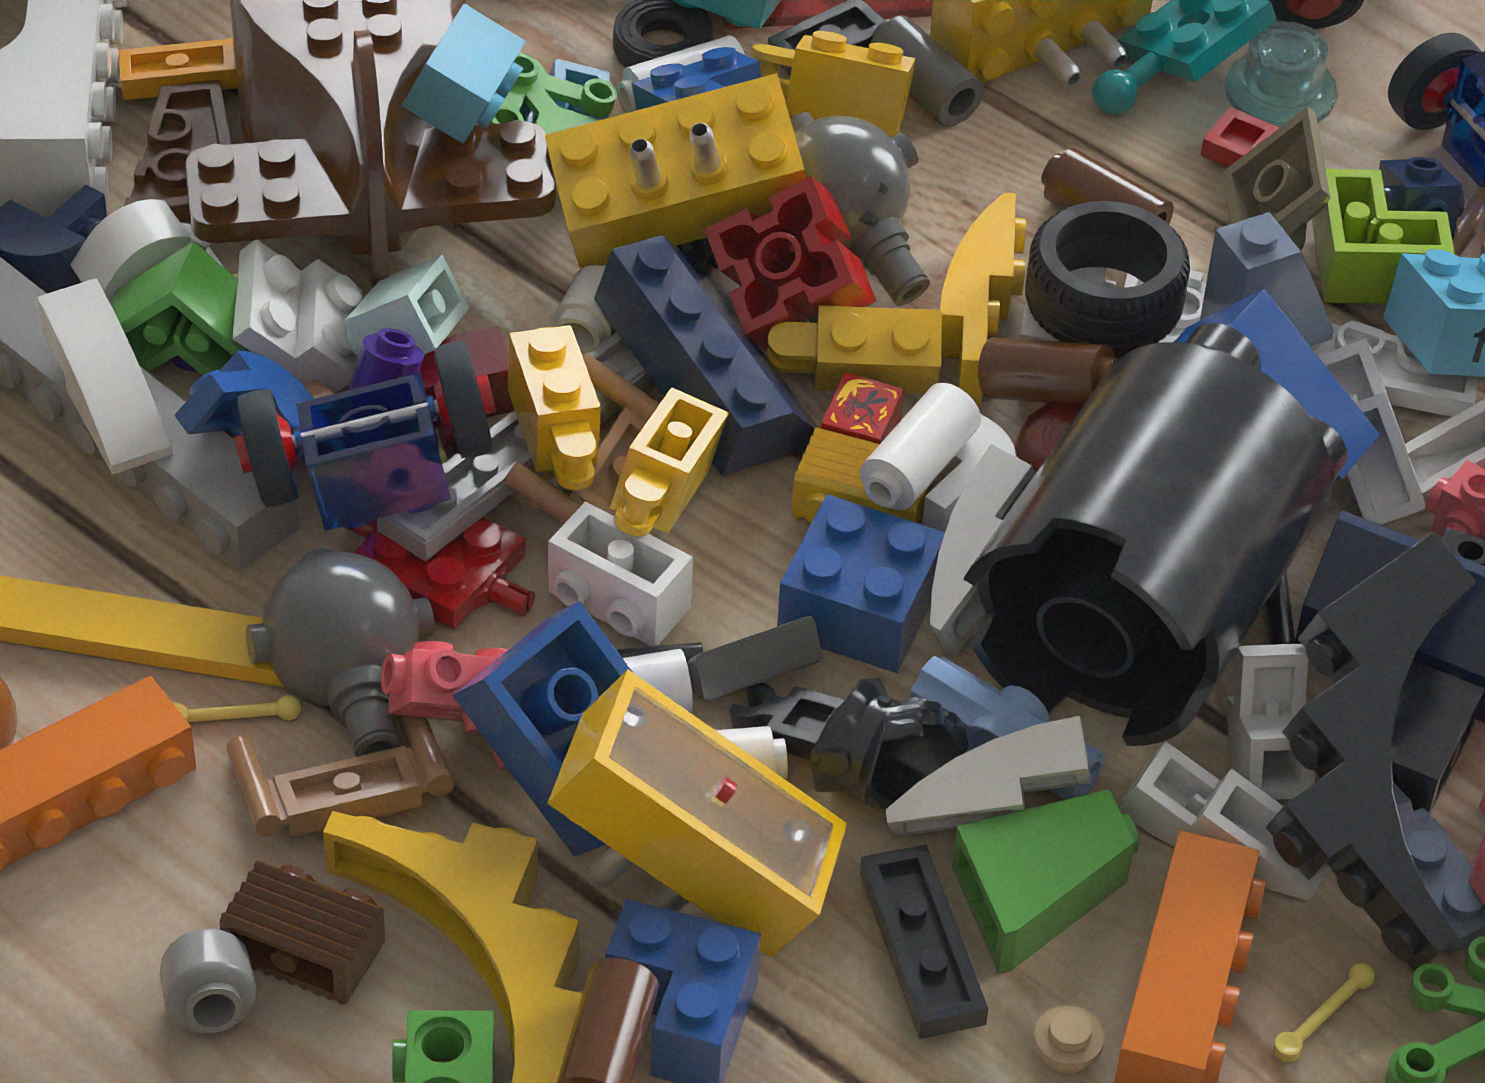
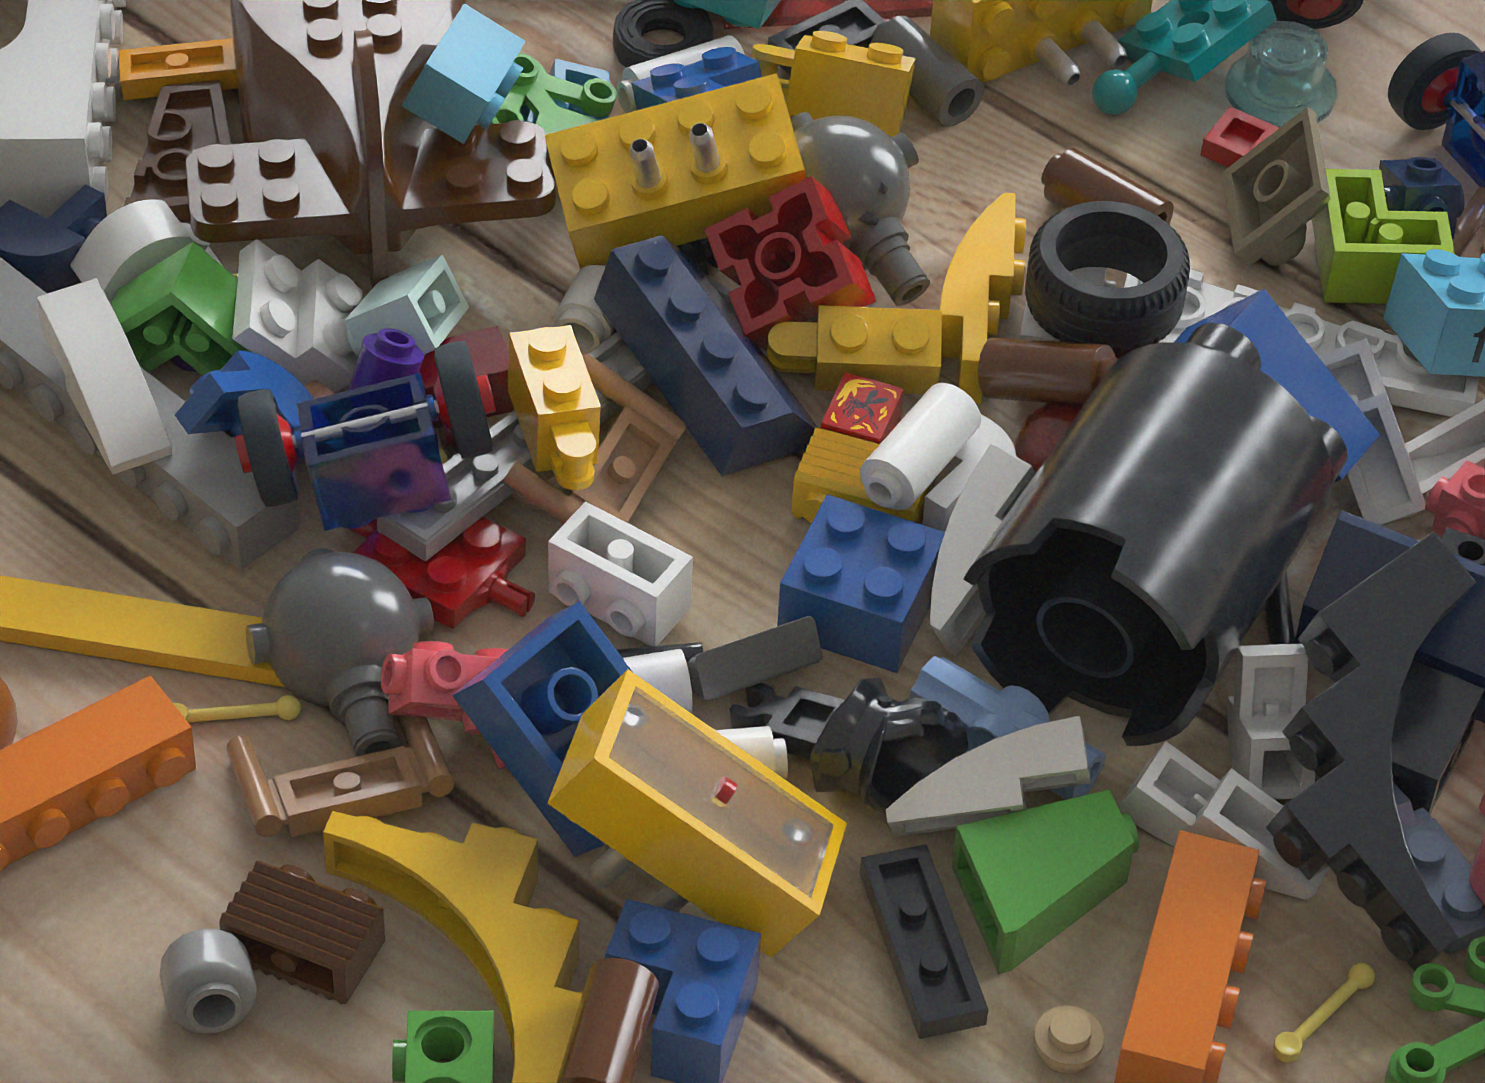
yellow brick [610,388,729,536] -> none
sand blue slope [1200,212,1334,346] -> none

